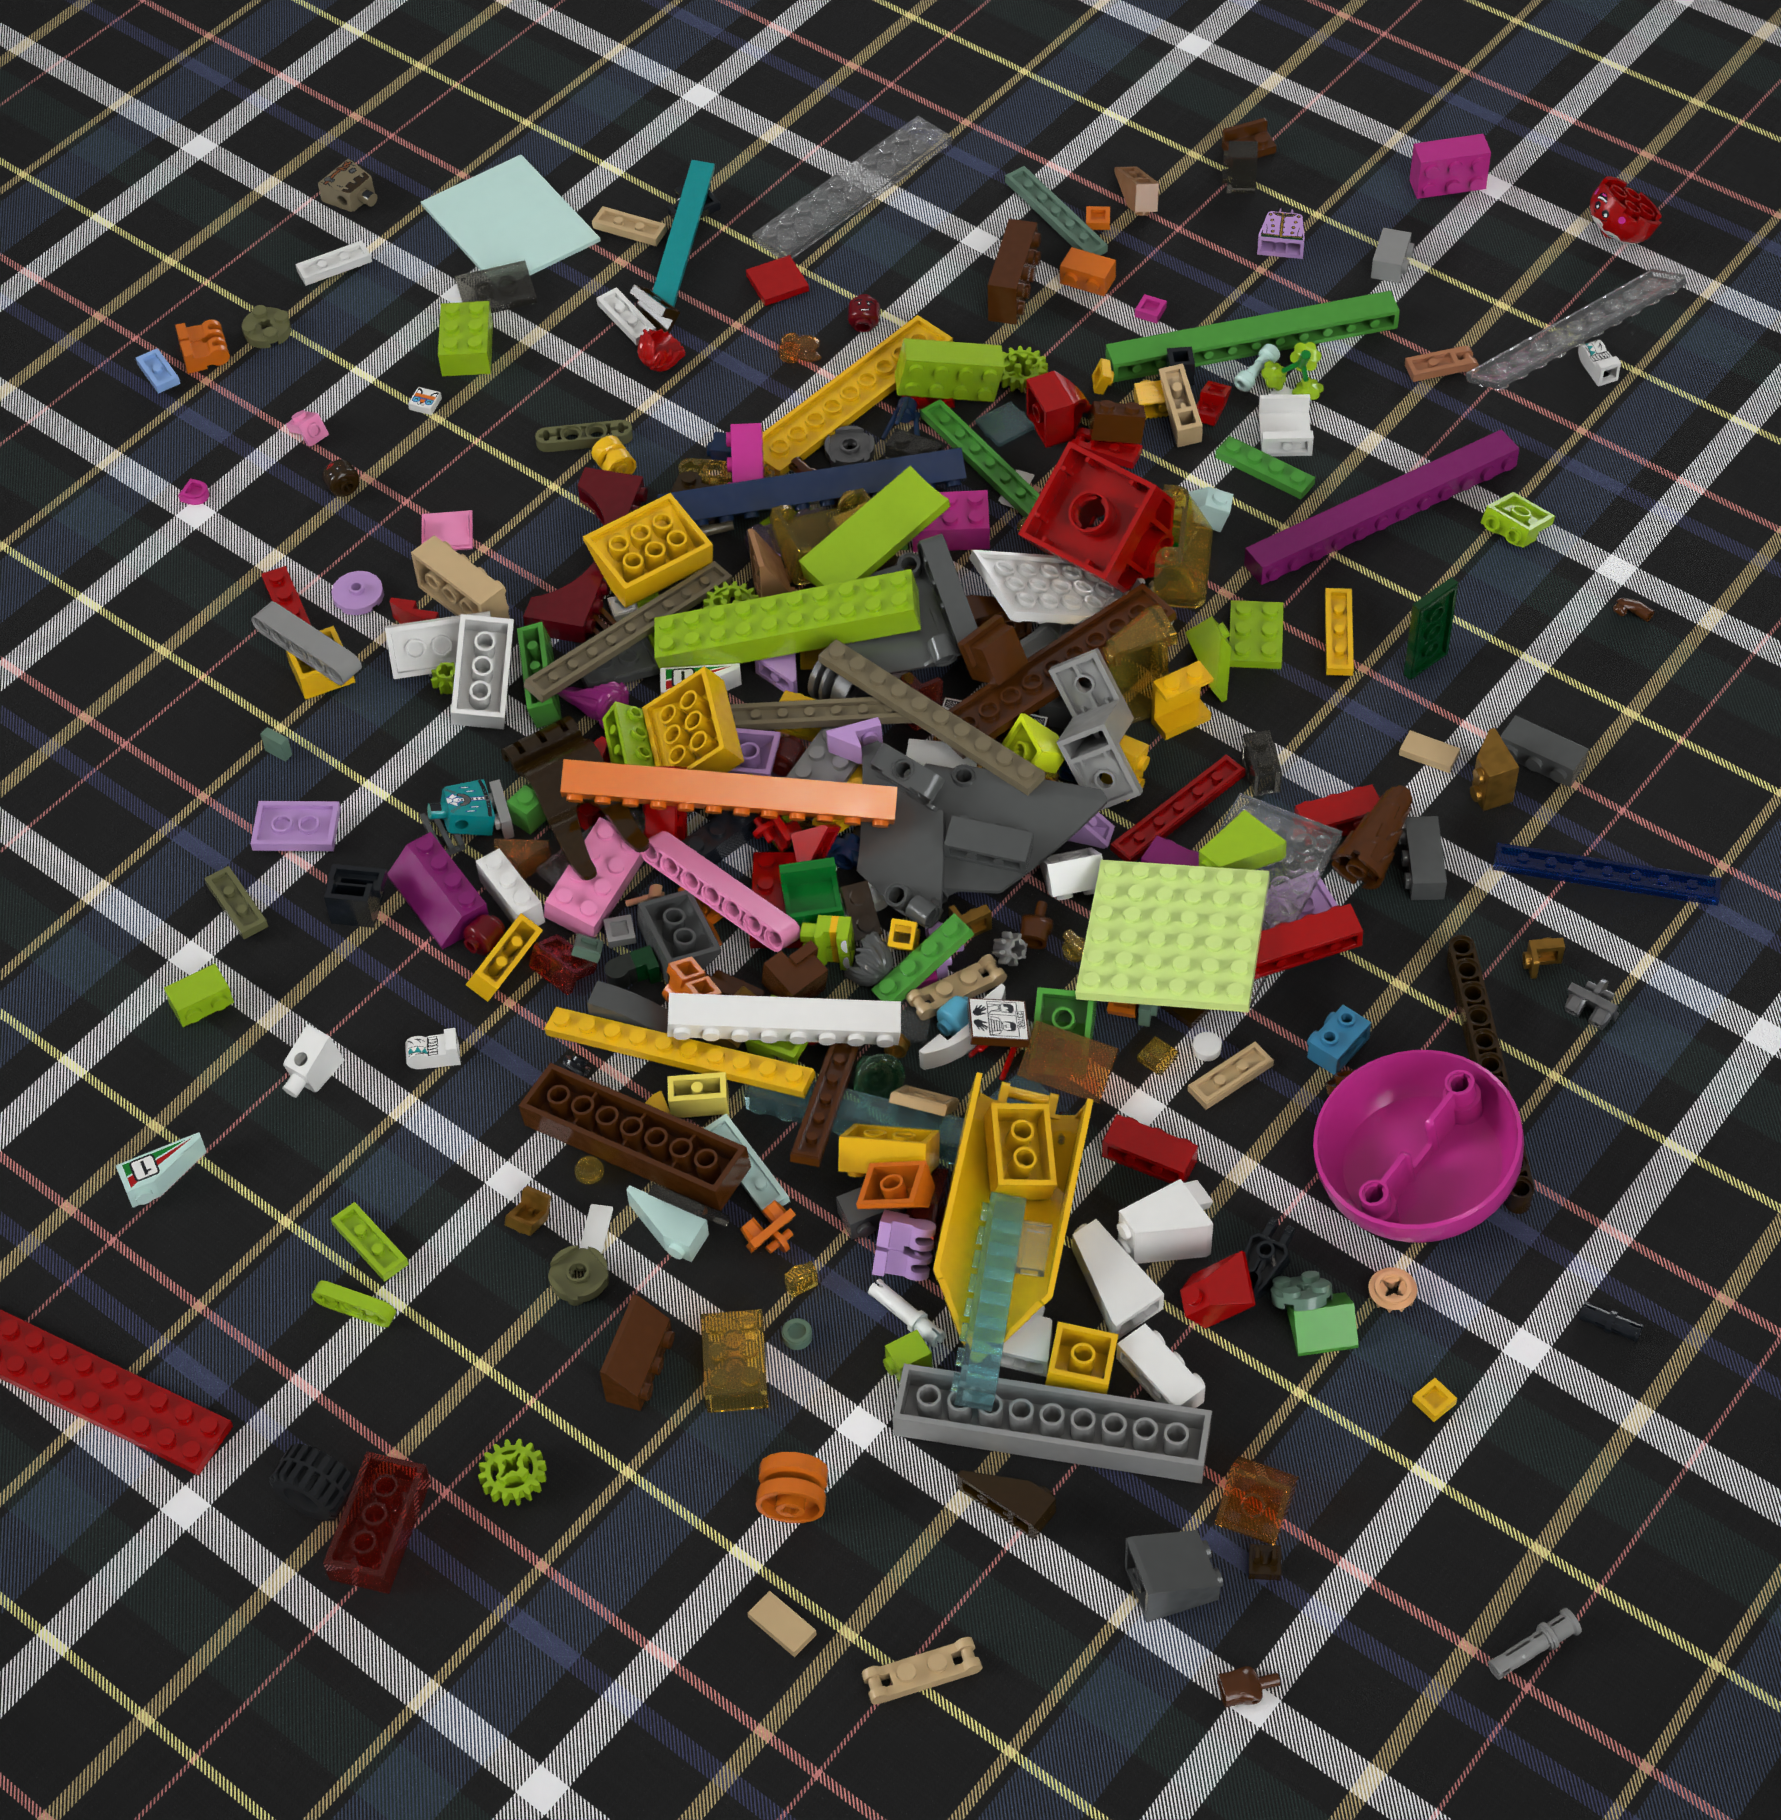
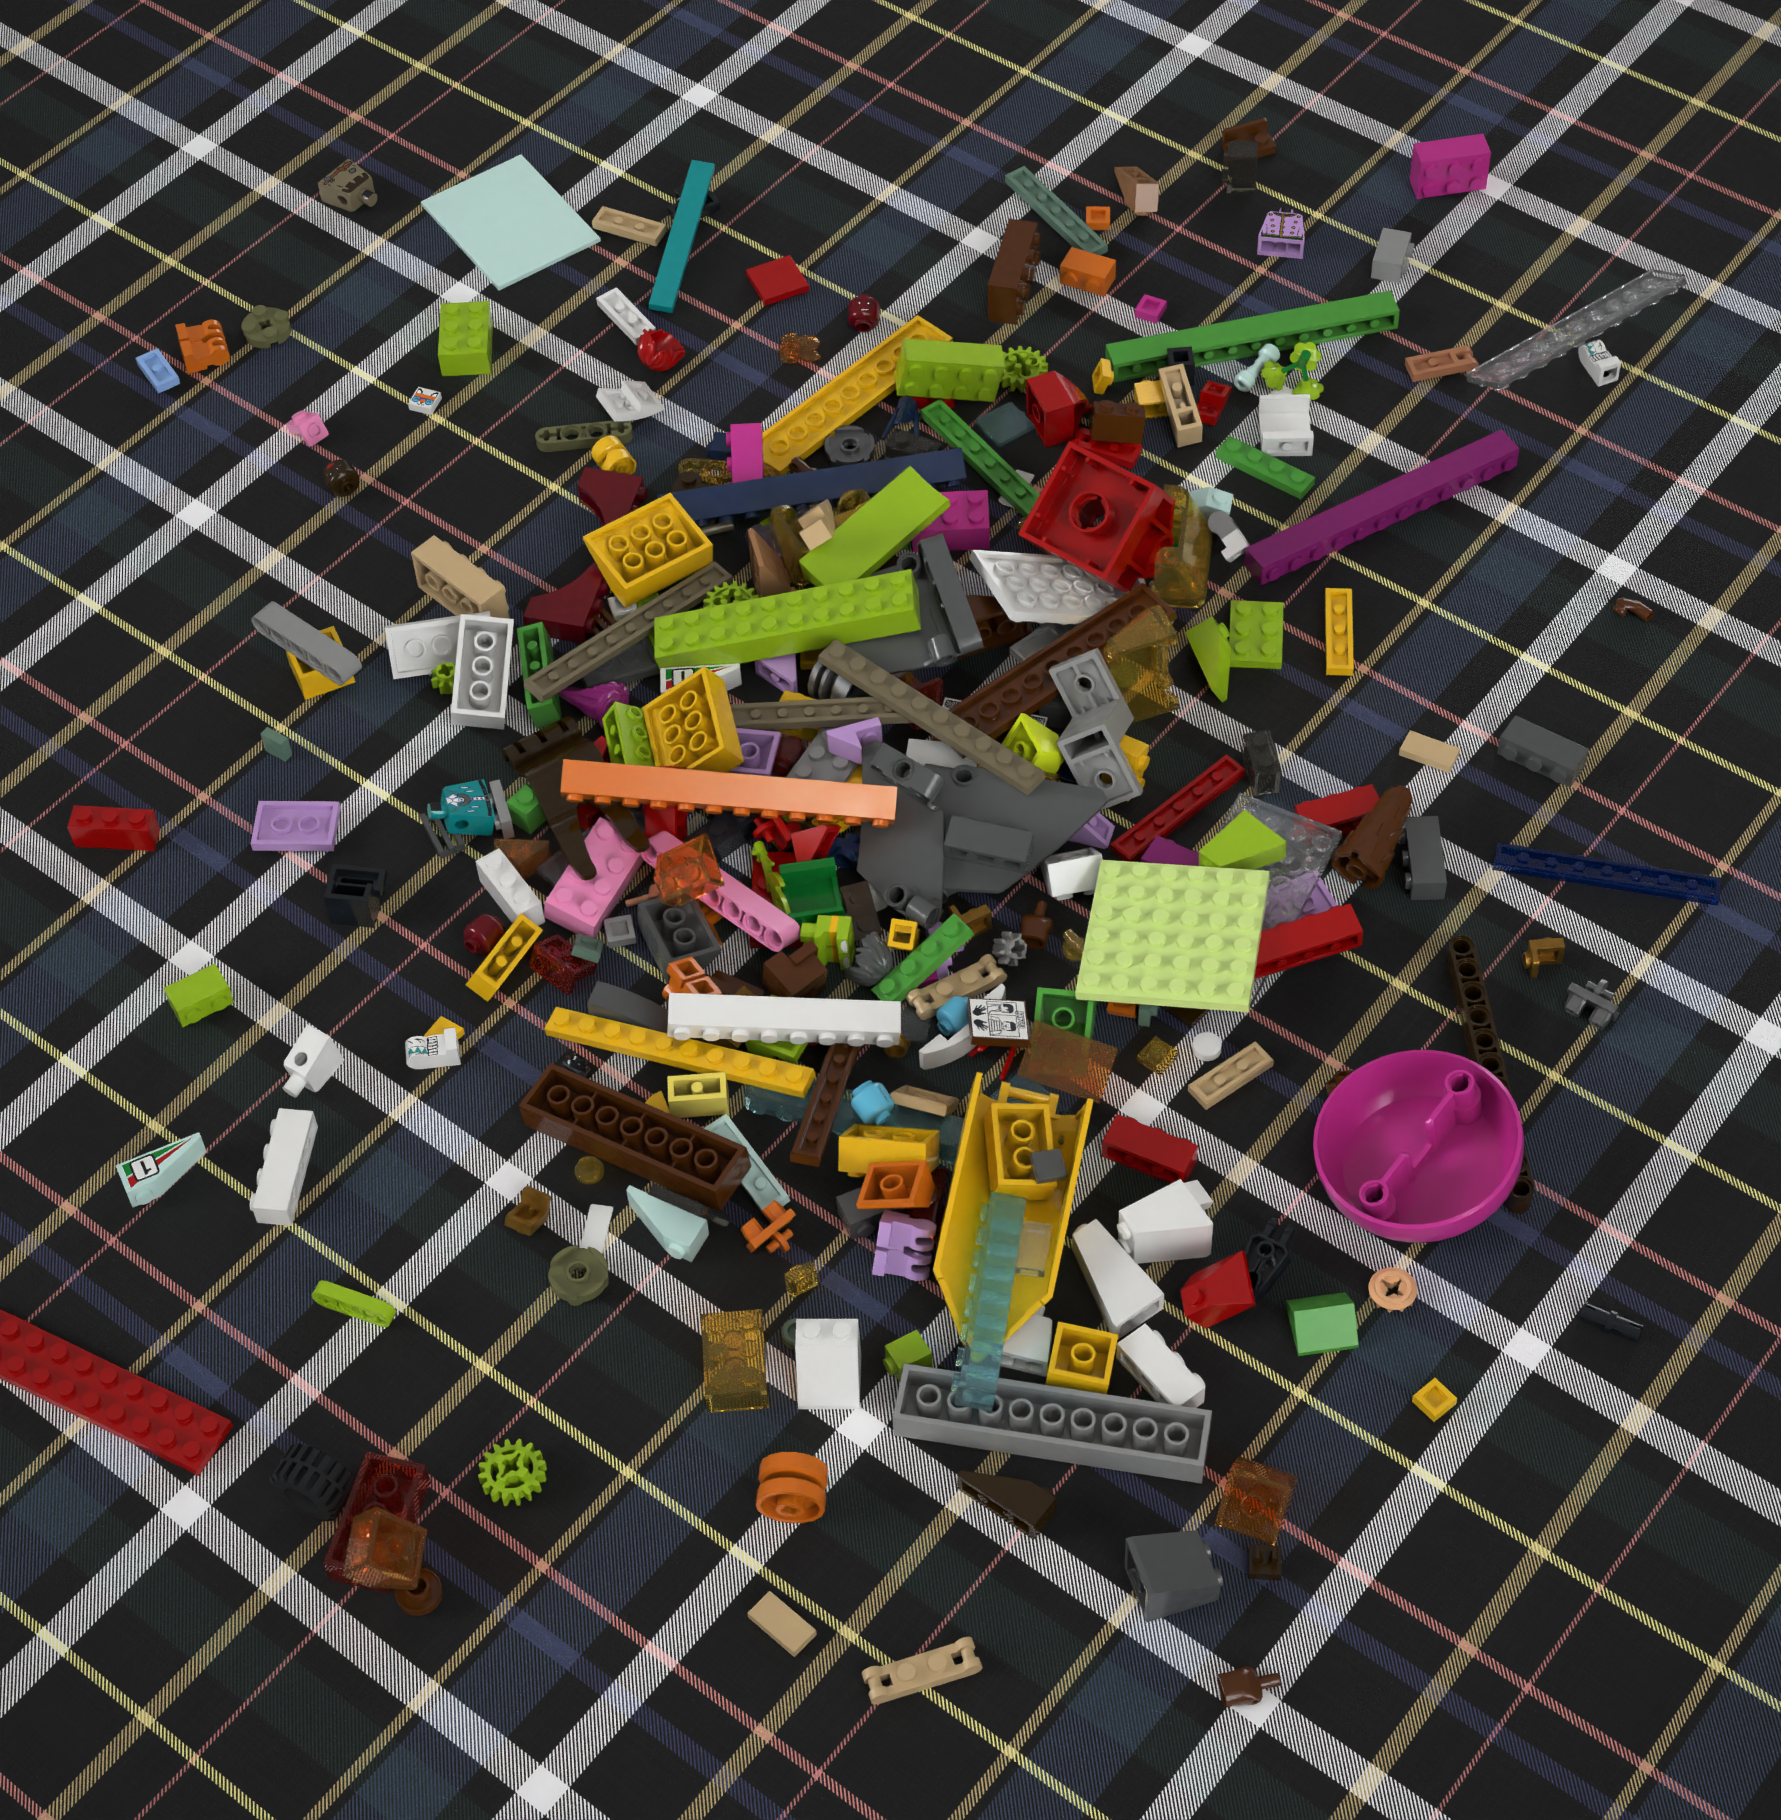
dark pink tile [178,478,210,505] -> none
olive plate [204,866,268,939] -> none
red plate [261,566,312,626] -> none
white plate [295,240,372,286] -> none
lavender plate [331,571,384,615] -> none
lime plate [331,1202,409,1282] -> none
magenta slope [387,832,489,950] -> none
red slope [390,597,439,624] -> none
bright pink piece [422,510,473,551] -> none
clear smoke tile [455,260,537,313] -> none
reddish brown slope [600,1294,675,1411] -> none
leg [605,945,662,989] -> none
panel [630,284,680,333] -> none
clear plate [753,116,952,259] -> none
clear green hair [853,1053,906,1105] -> none
white pin [868,1279,946,1348] -> none
reddish brown plate [957,614,1028,686] -> none
yellow panel [1151,661,1214,741] -> none
sand green plate [1271,1271,1333,1311] -> none
dark azure brick [1307,1005,1371,1075] -> none
dark green tile [1403,577,1458,680] -> none
pearl gold slope [1470,727,1519,811] -> none
lime plate [1481,492,1555,548] -> none
light grey pin [1487,1608,1582,1680] -> none
red cylinder [1590,176,1662,244] -> none
none -> red brick [67,805,160,851]
none -> white brick [250,1108,318,1226]
none -> clear orange slope [342,1507,427,1590]
none -> reddish brown plate [395,1568,443,1616]
none -> yellow tile [424,1016,465,1039]
none -> white slope [596,381,664,421]
none -> clear orange slope [653,833,725,907]
none -> lime piece [750,841,791,915]
none -> white slope [795,1319,861,1409]
none -> tan slope [798,499,835,551]
none -> medium azure head [851,1080,894,1126]
none -> dark grey tile [1029,1149,1067,1184]
none -> leg [1208,511,1250,563]

